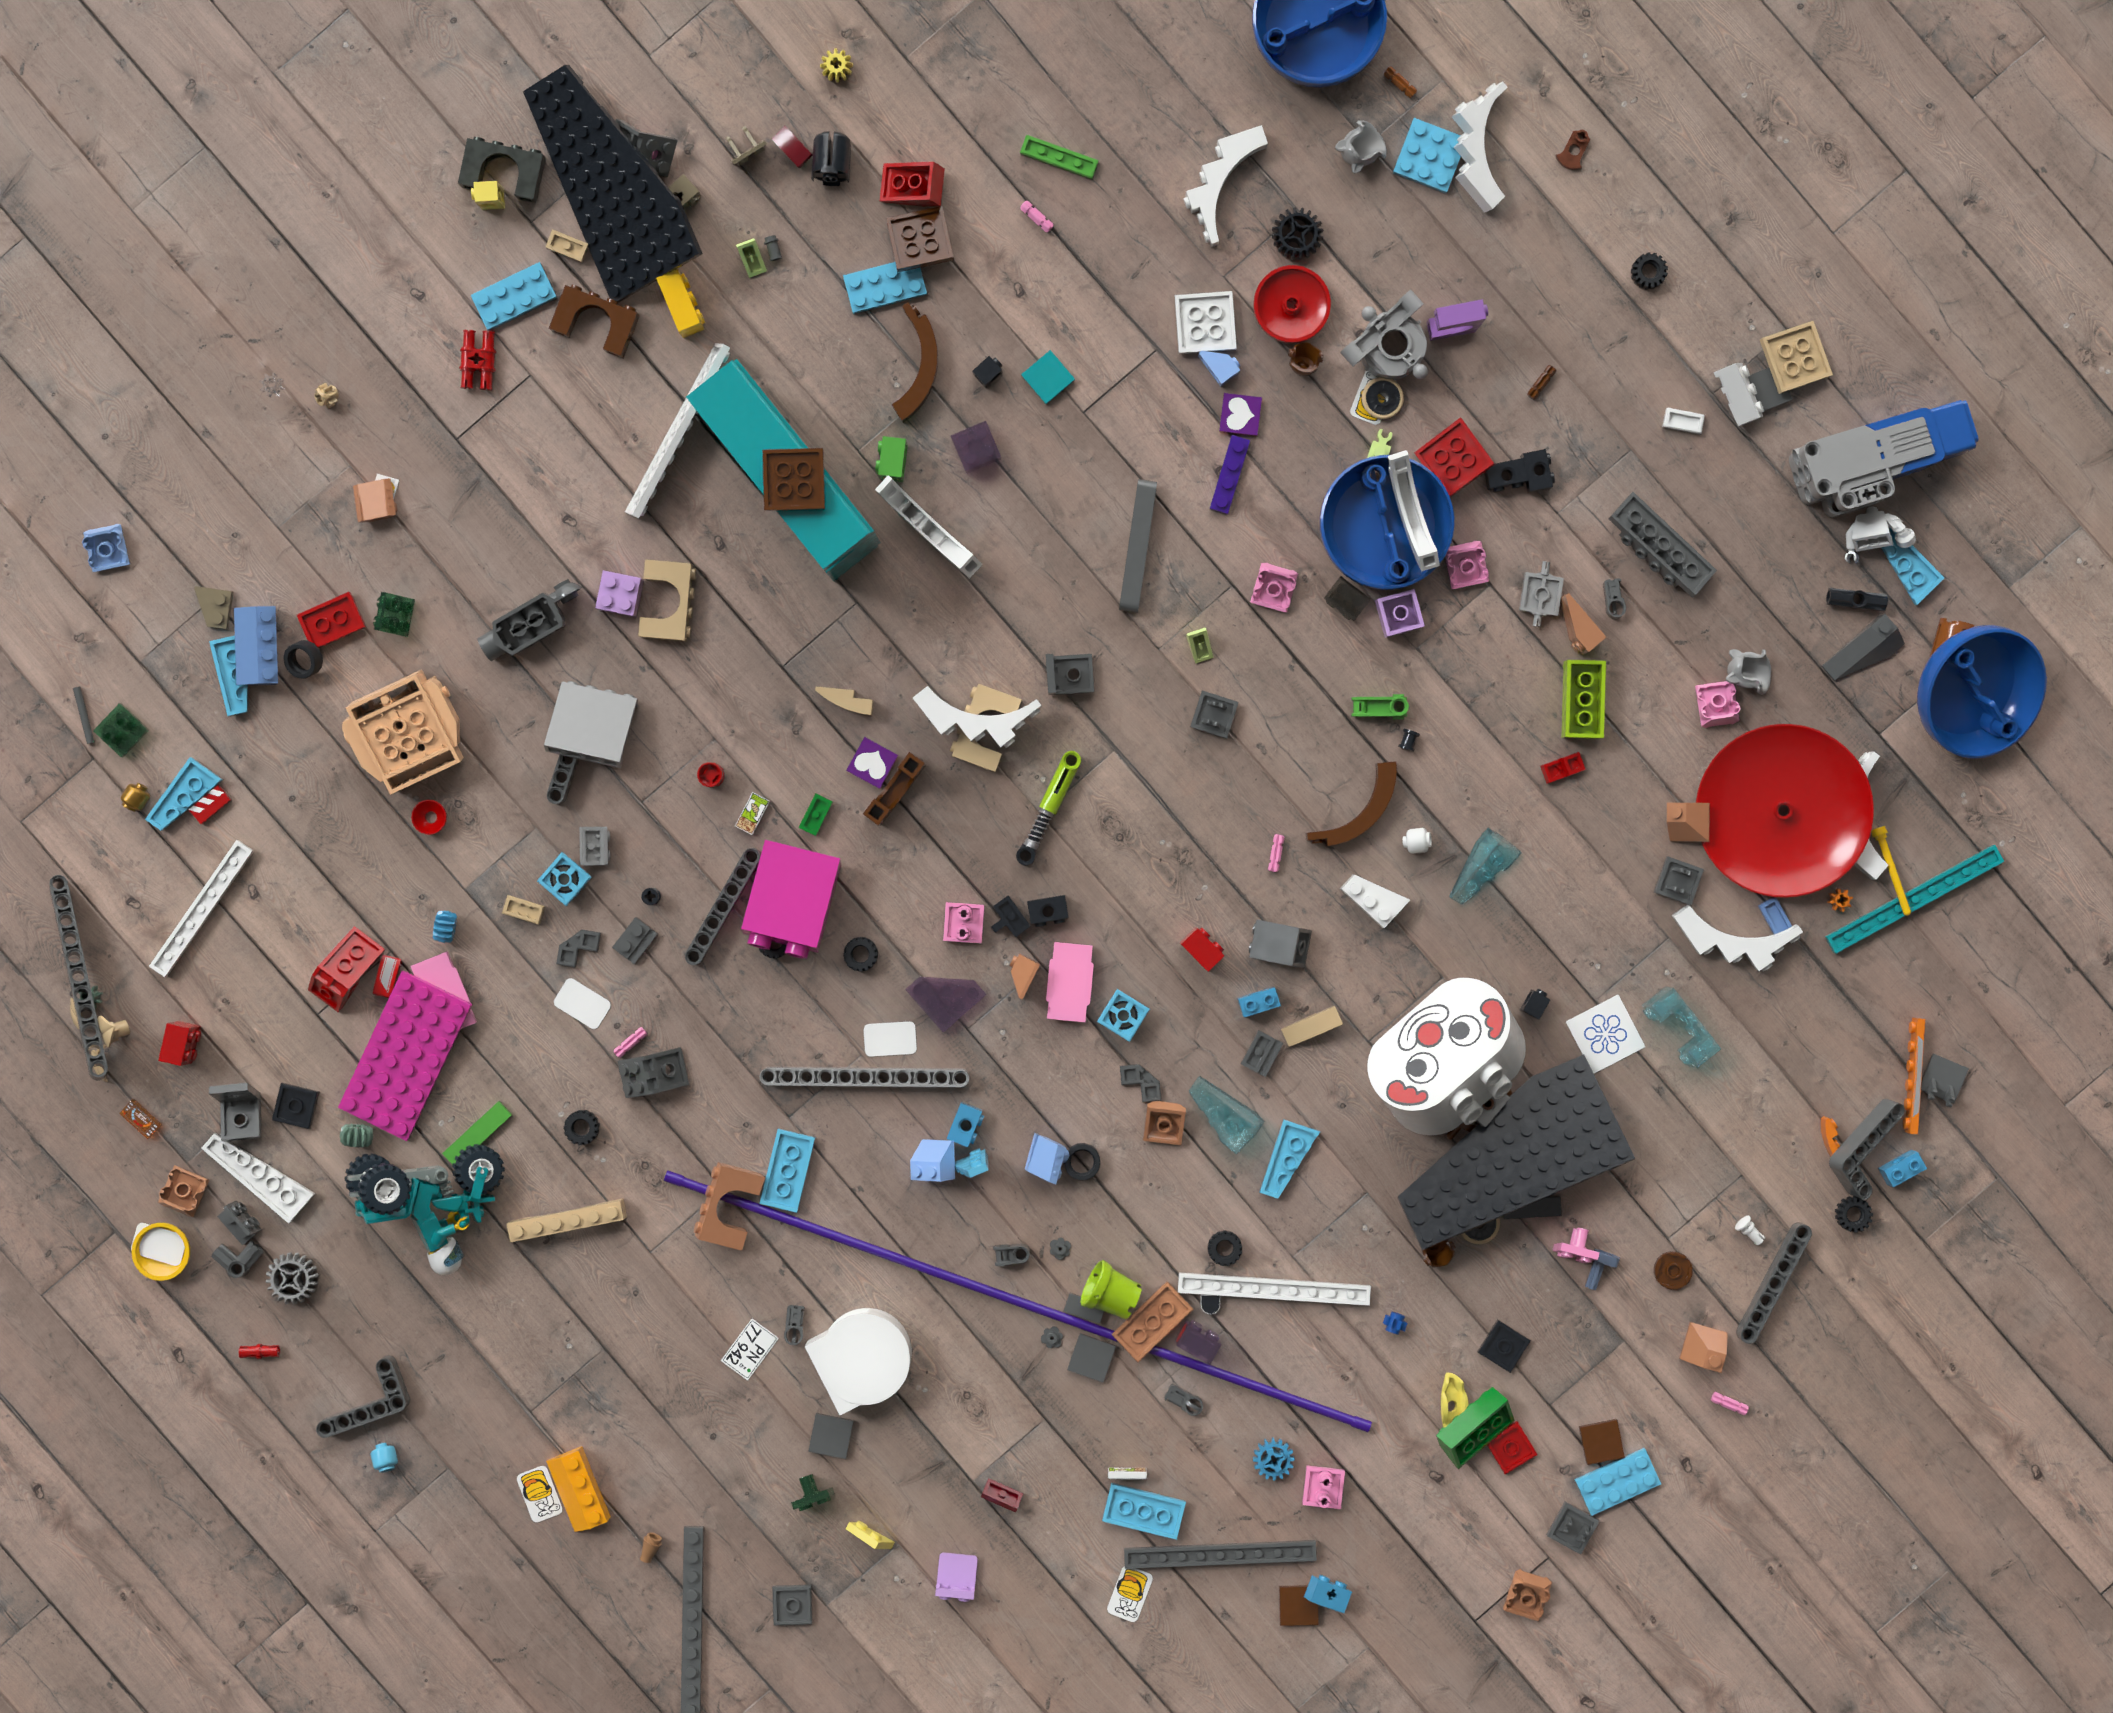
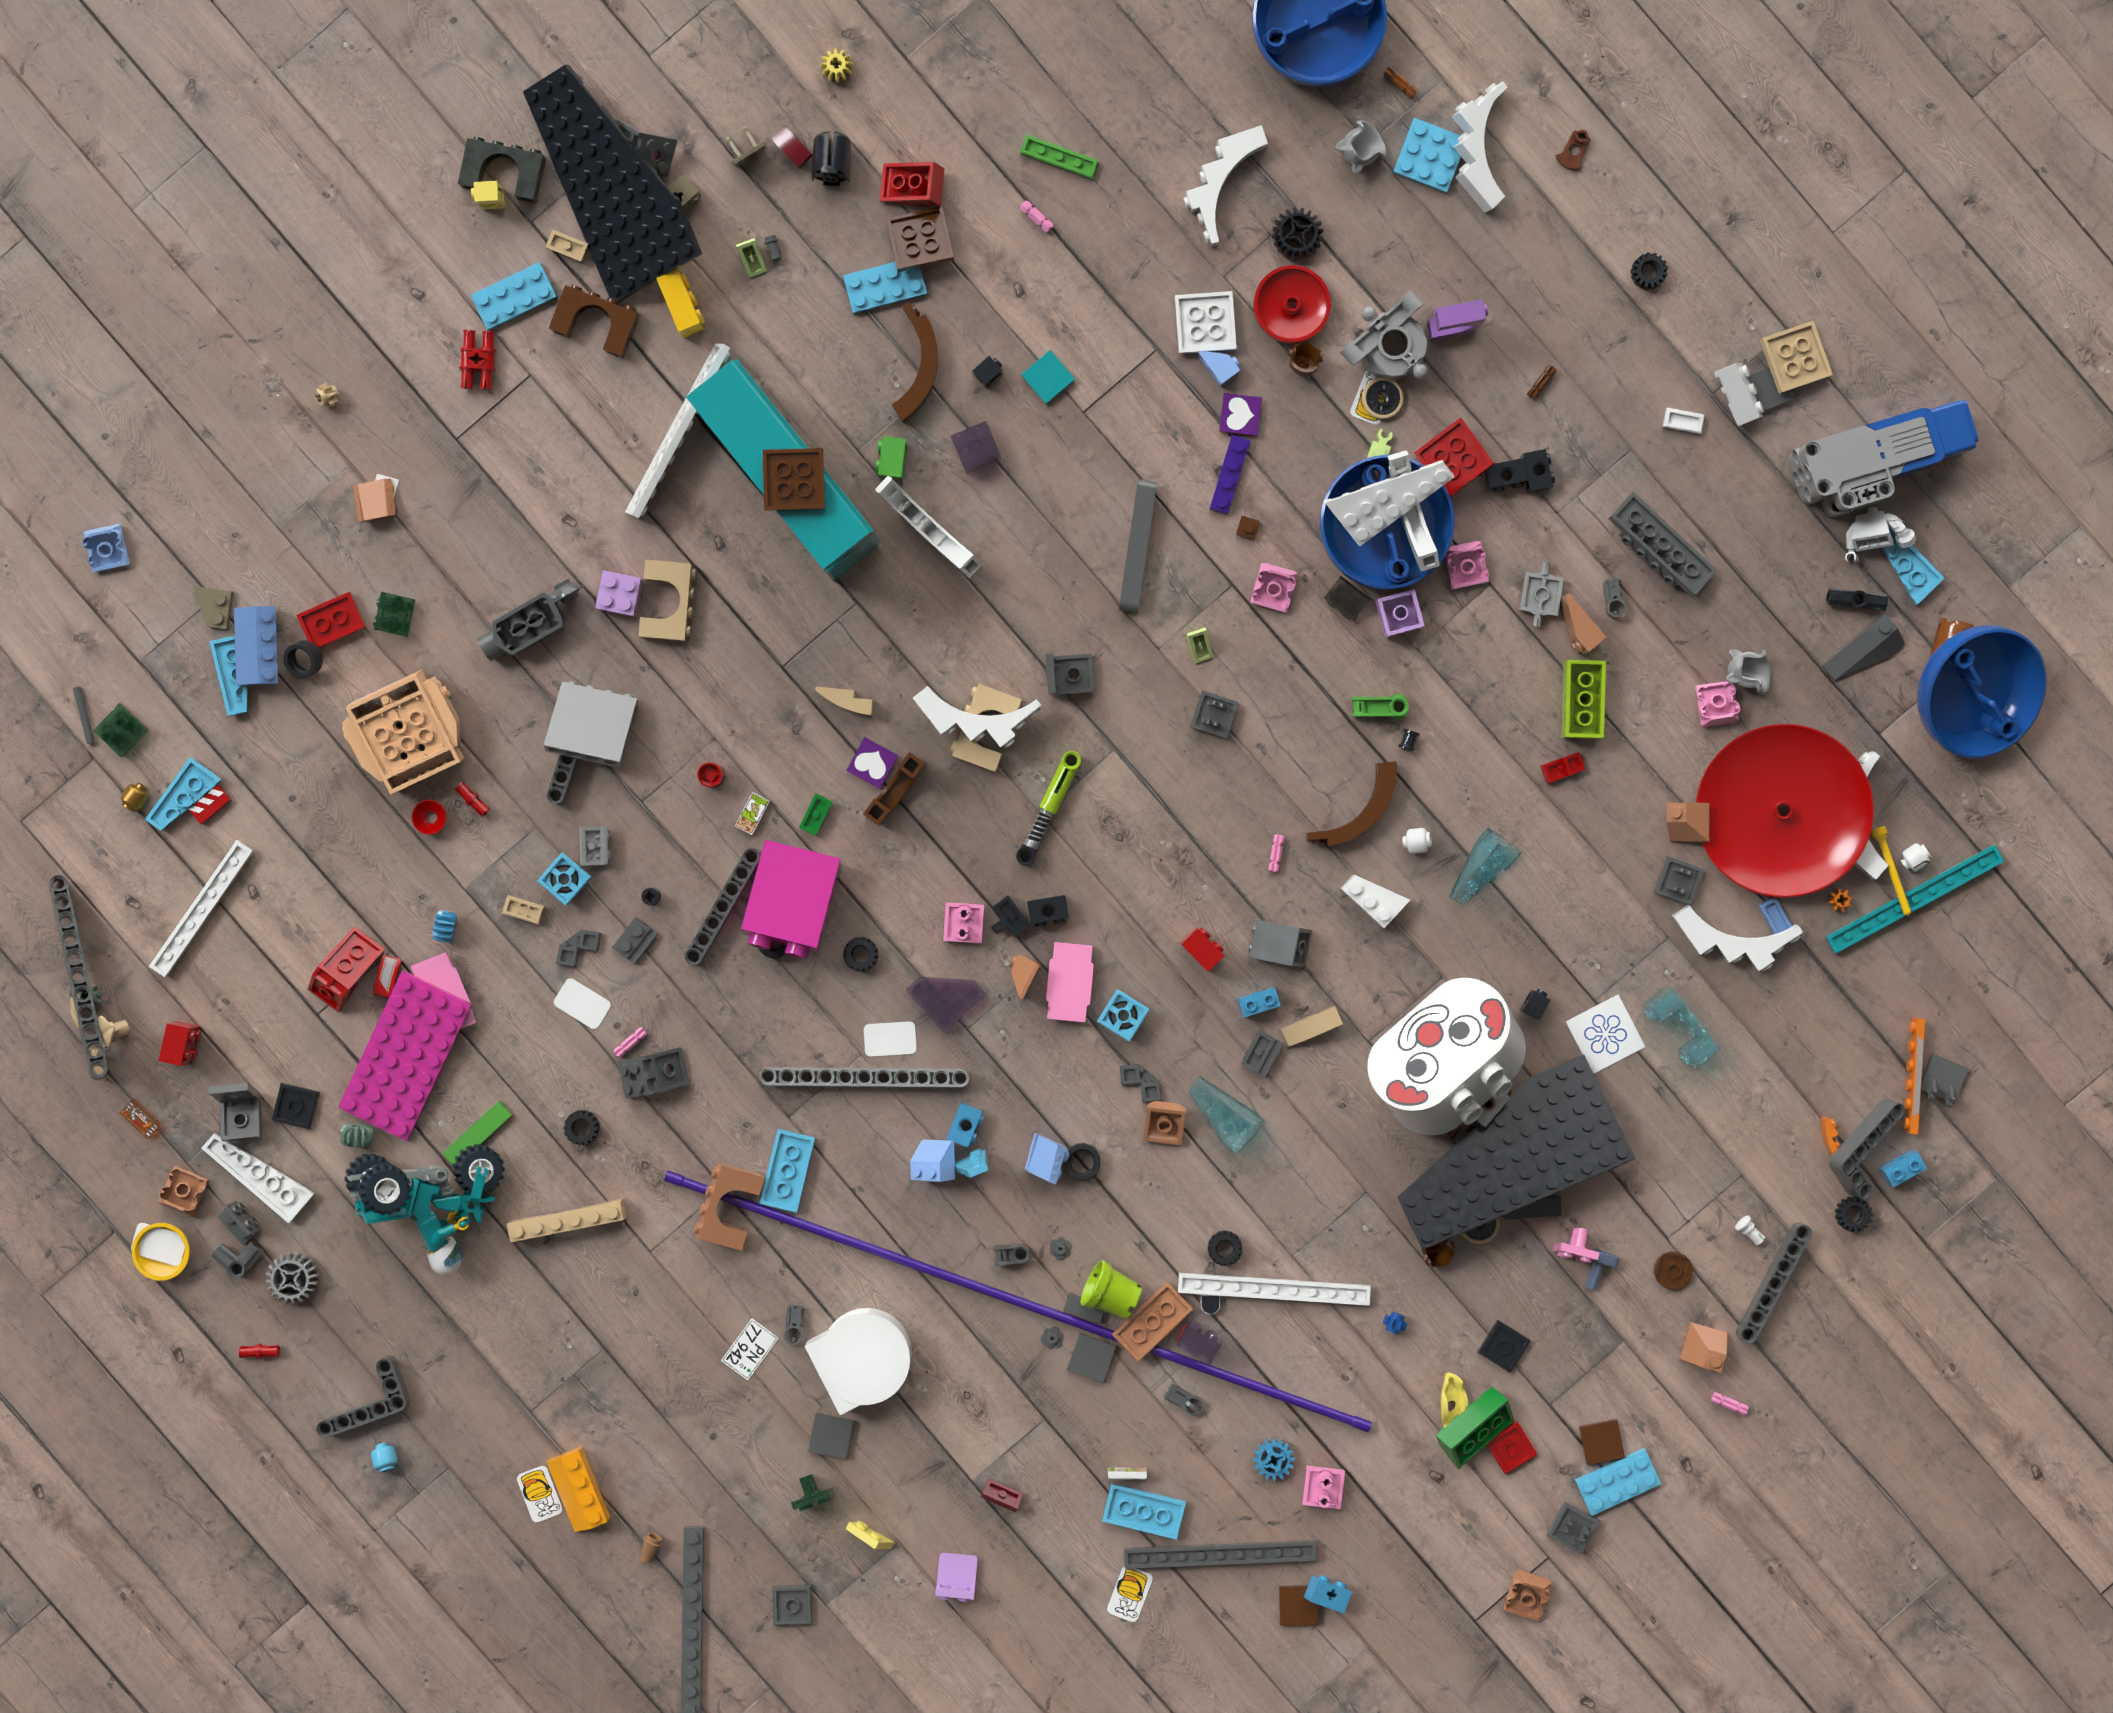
medium azure wing [1259,1119,1320,1199] -> none
none -> red pin [455,782,490,817]
none -> reddish brown plate [1236,516,1260,540]
none -> white wing [1325,460,1454,546]
none -> white head [1901,843,1932,872]

